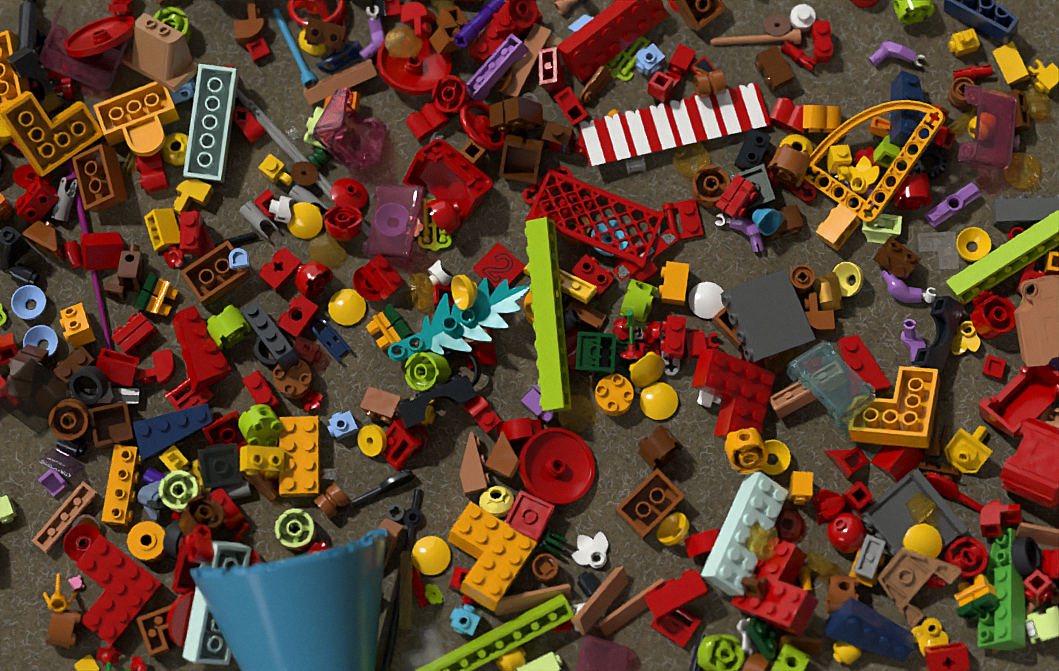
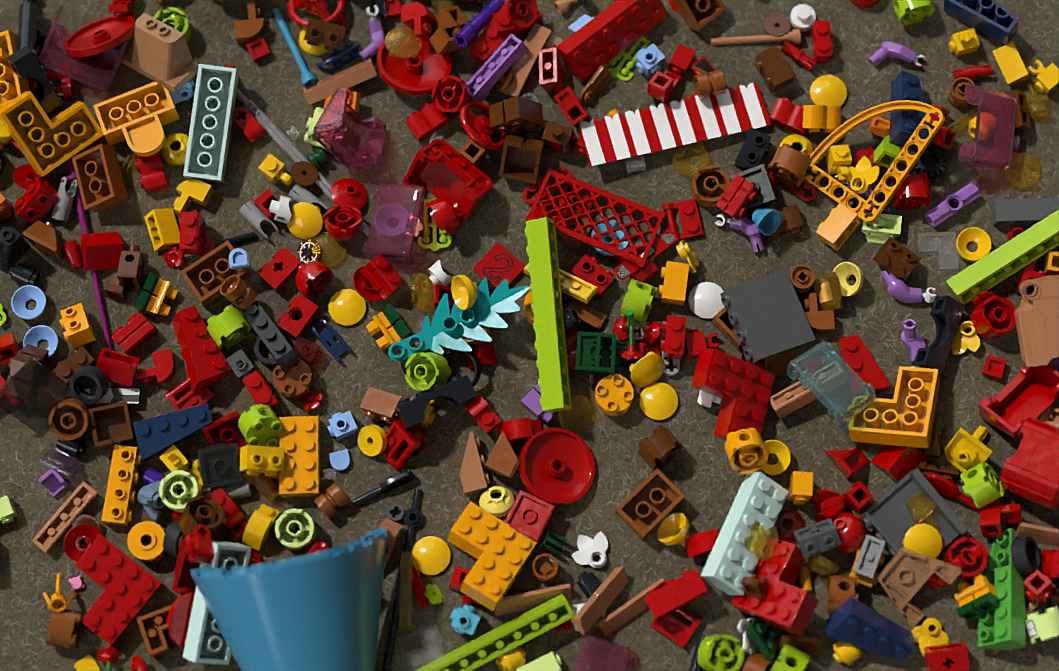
none -> dark orange wheel [220,275,256,310]
none -> dark grey brick [226,349,256,381]
none -> yellow brick [241,503,280,551]
none -> piece [297,238,321,264]
none -> light blue tile [329,449,350,471]
none -> yellow plate [676,240,699,273]
none -> dark grey bracket [793,518,841,558]
none -> yellow dish [810,75,847,106]
none -> lime brick [960,462,1004,509]

